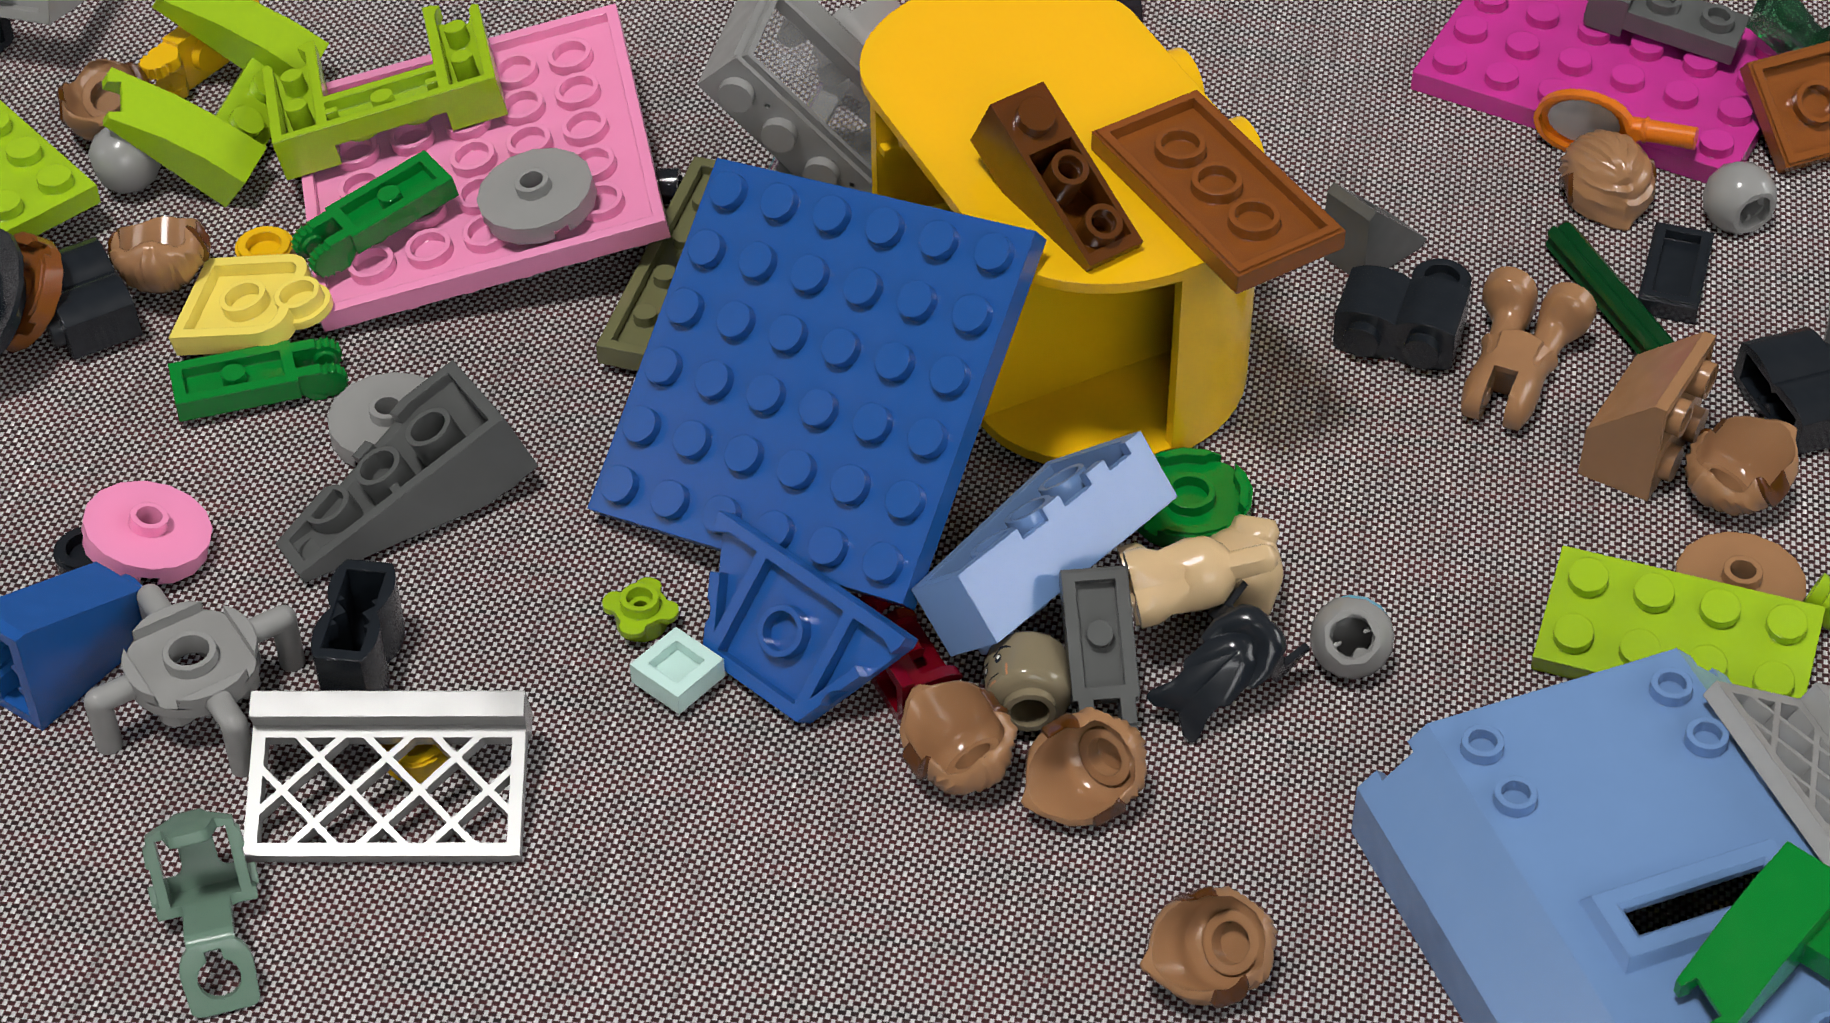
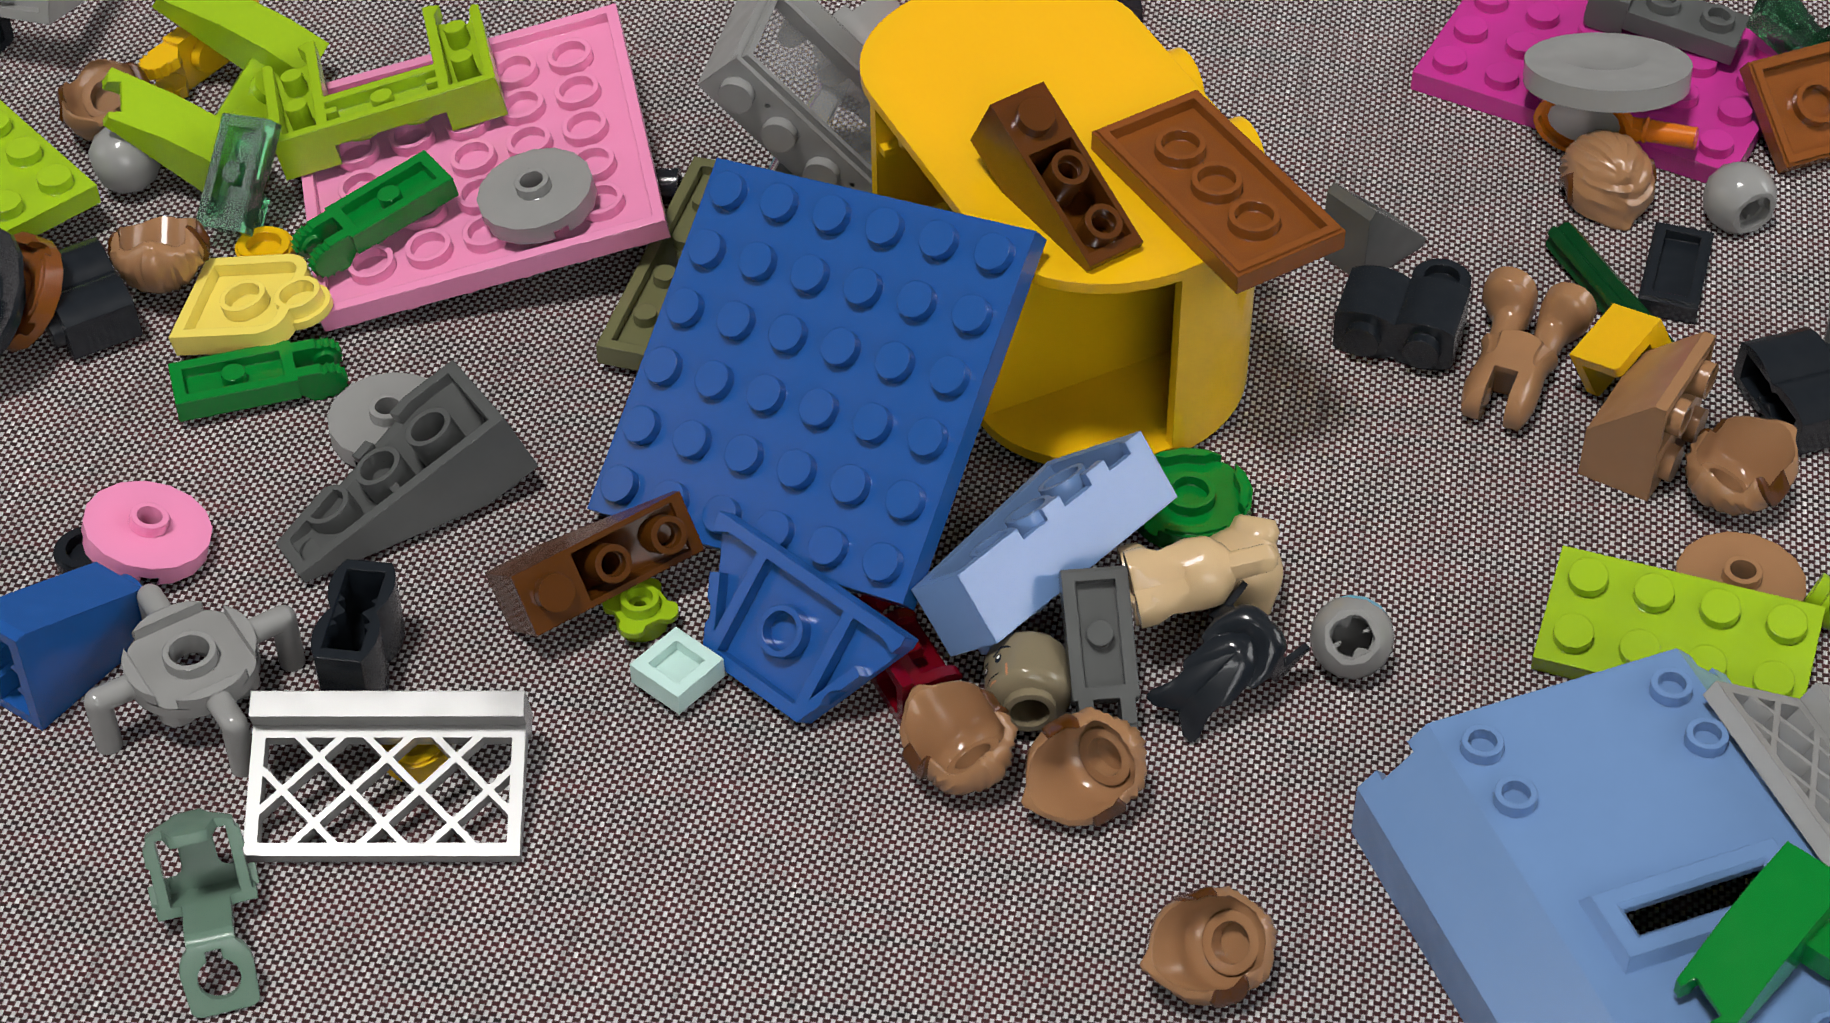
none -> clear green hinge [196,113,282,237]
none -> reddish brown slope [485,491,705,637]
none -> light grey piece [1523,32,1693,113]
none -> yellow panel [1569,303,1672,396]

